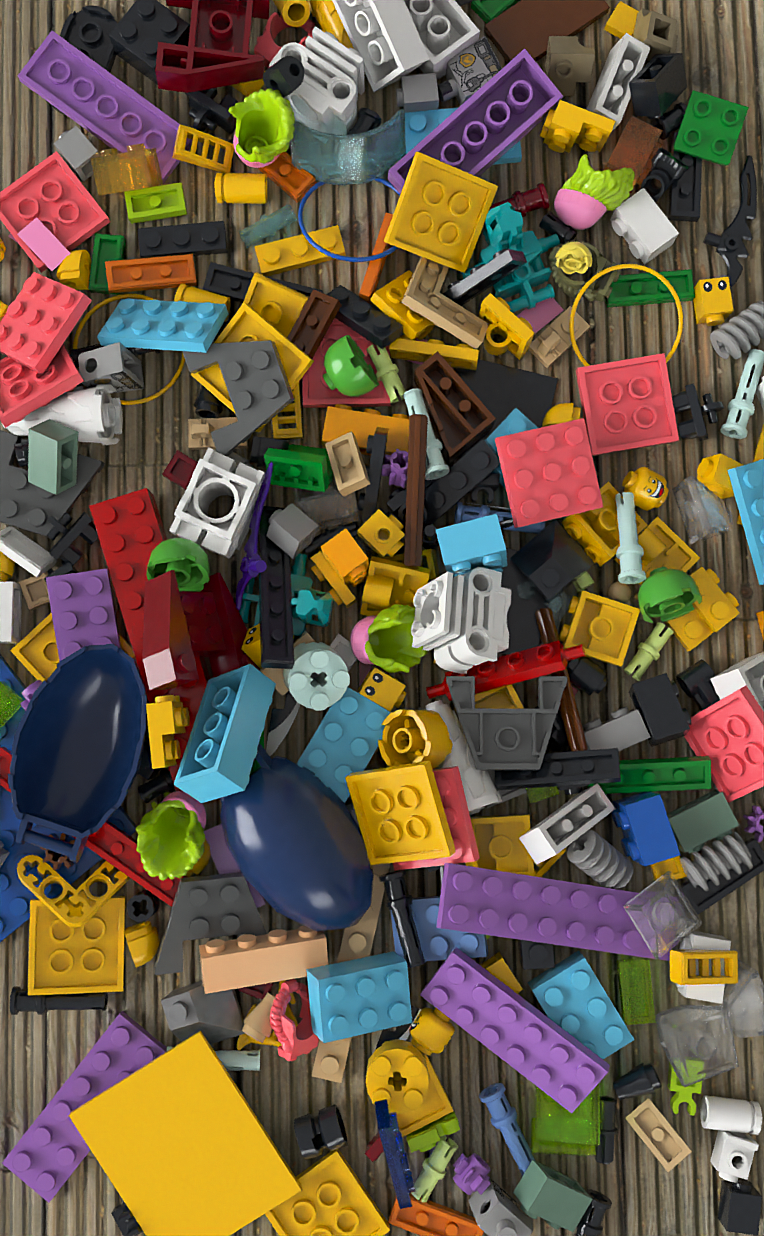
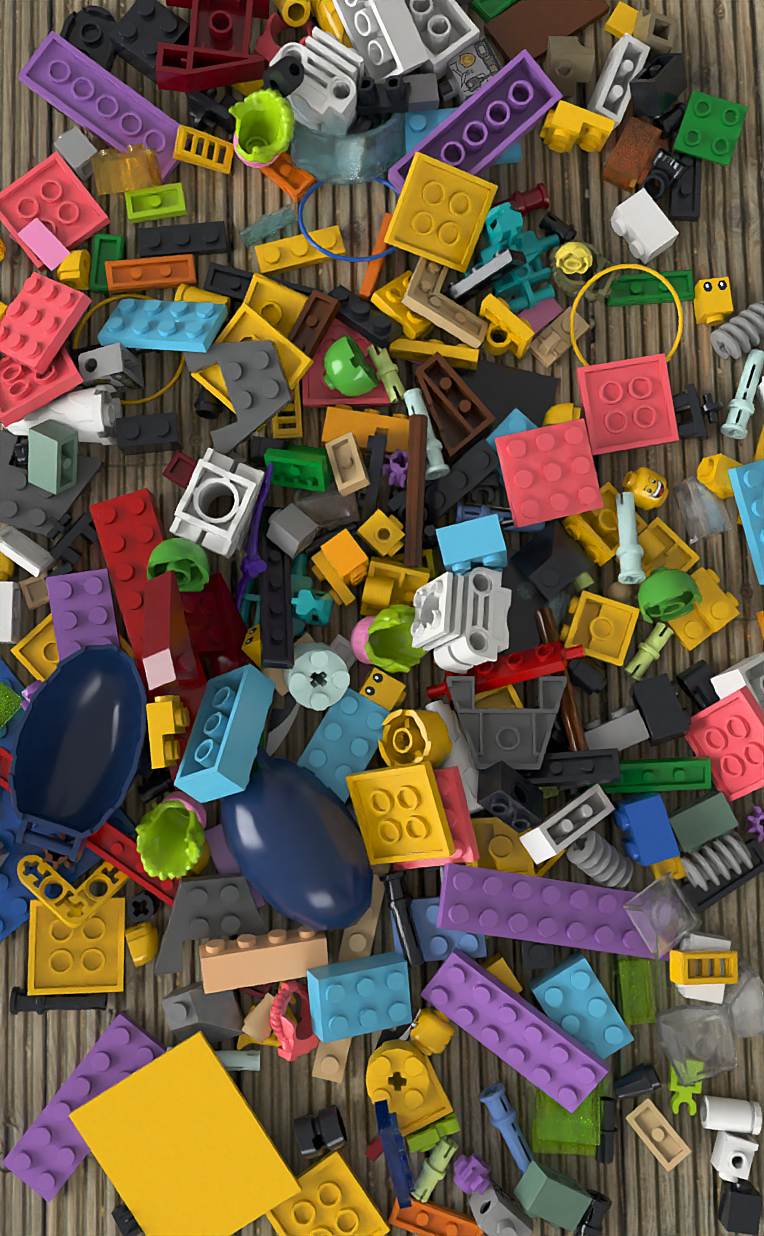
tan hinge [188,417,248,450] -> none
yellow piece [214,173,268,204] -> none
hair [554,154,635,230] -> none
black piece [703,155,757,287] -> none
none -> black brick [115,412,184,456]
none -> black hips [355,75,412,122]
none -> black brick [477,760,544,834]

